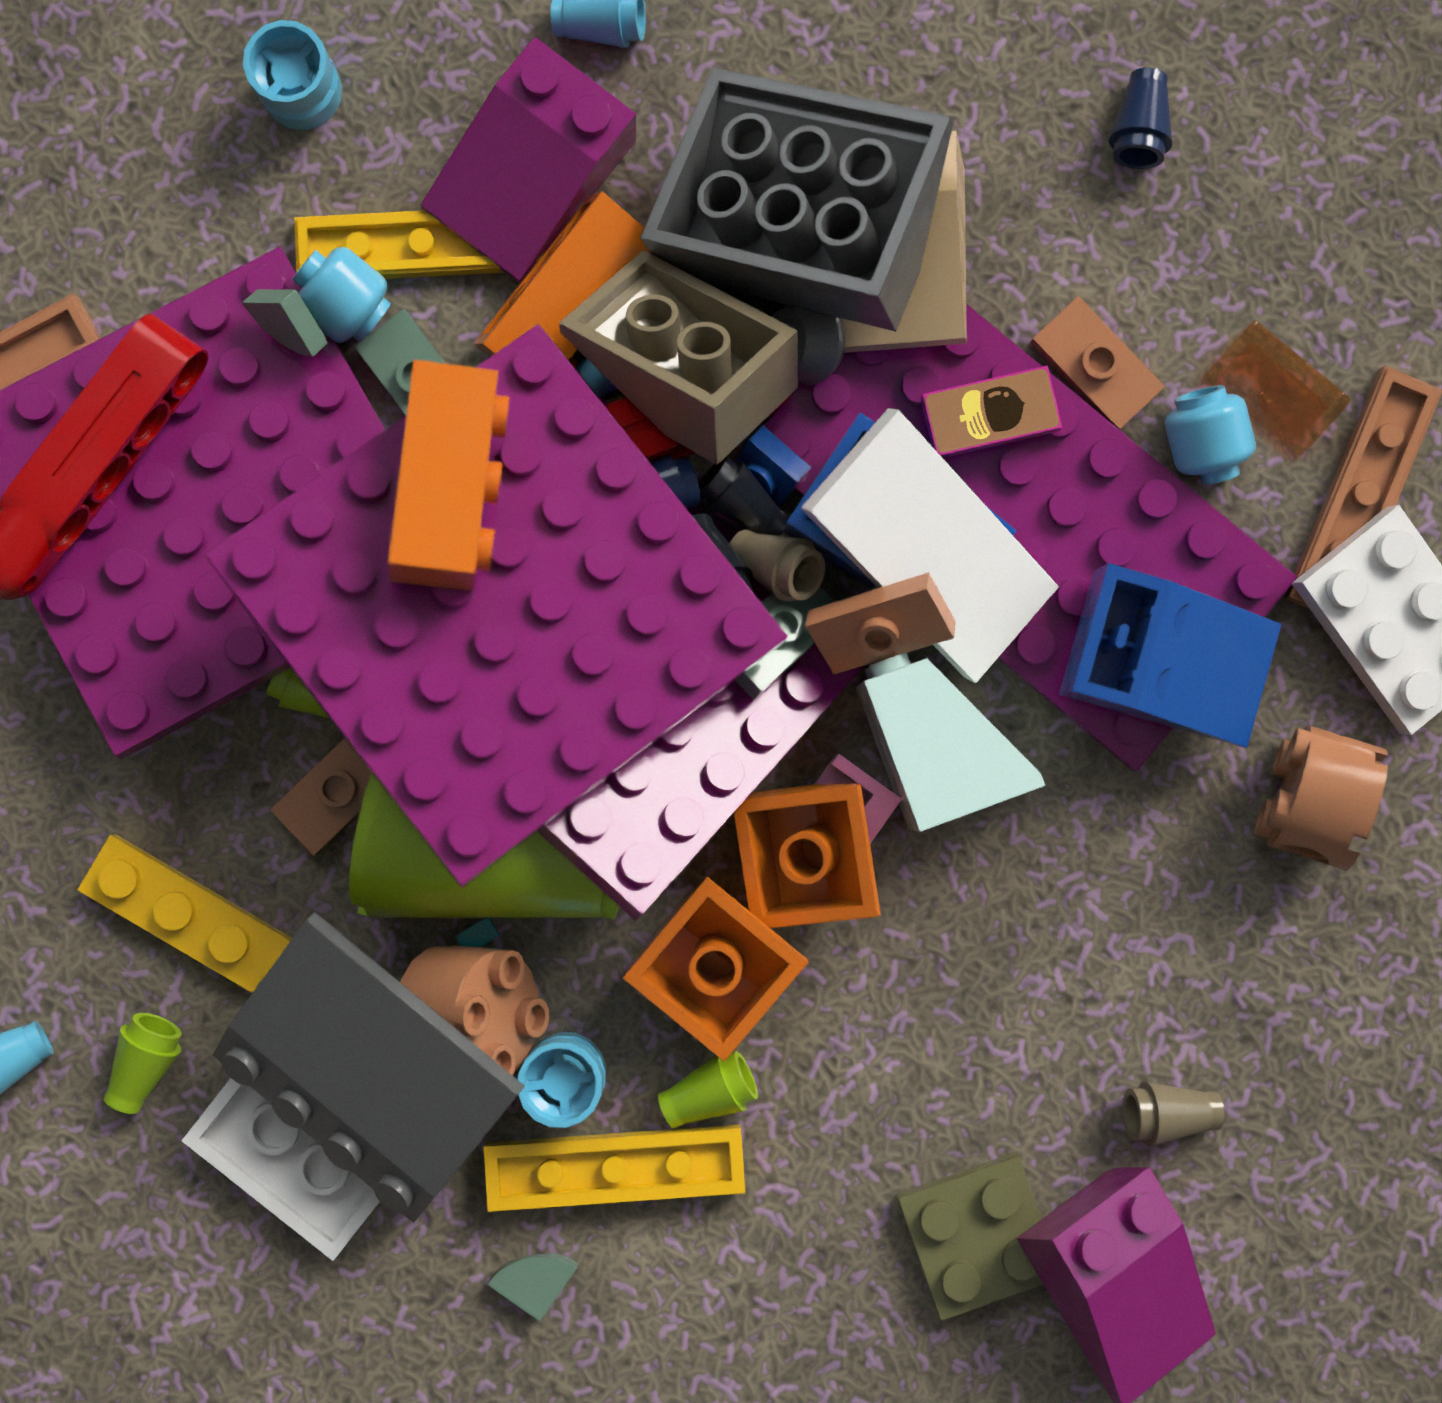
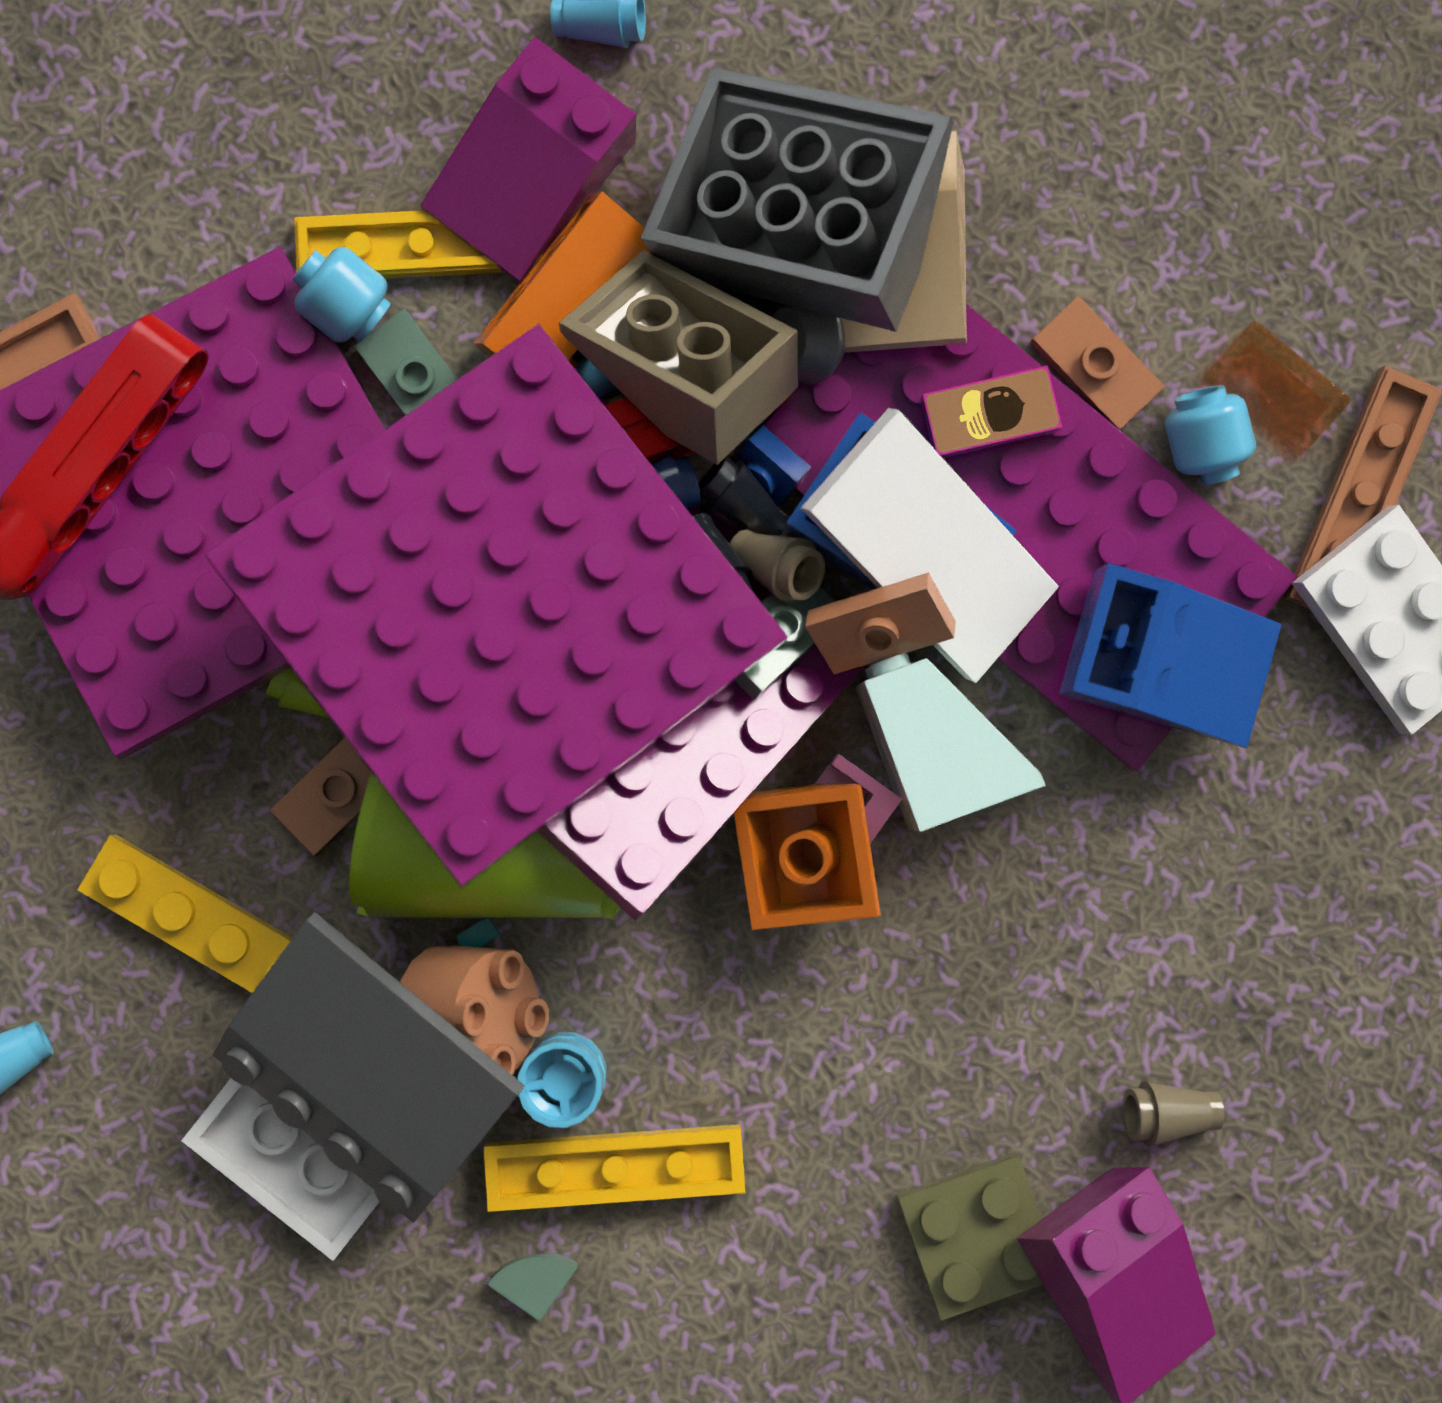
lime cone [103,1013,182,1114] -> none
sand green tile [242,289,327,357] -> none
medium azure wheel [243,20,342,130] -> none
orange brick [388,360,510,591] -> none
orange slope [623,877,809,1062] -> none
lime cone [658,1051,758,1129] -> none
dark blue cone [1109,67,1172,169] -> none
nougat brick [1254,725,1388,871] -> none

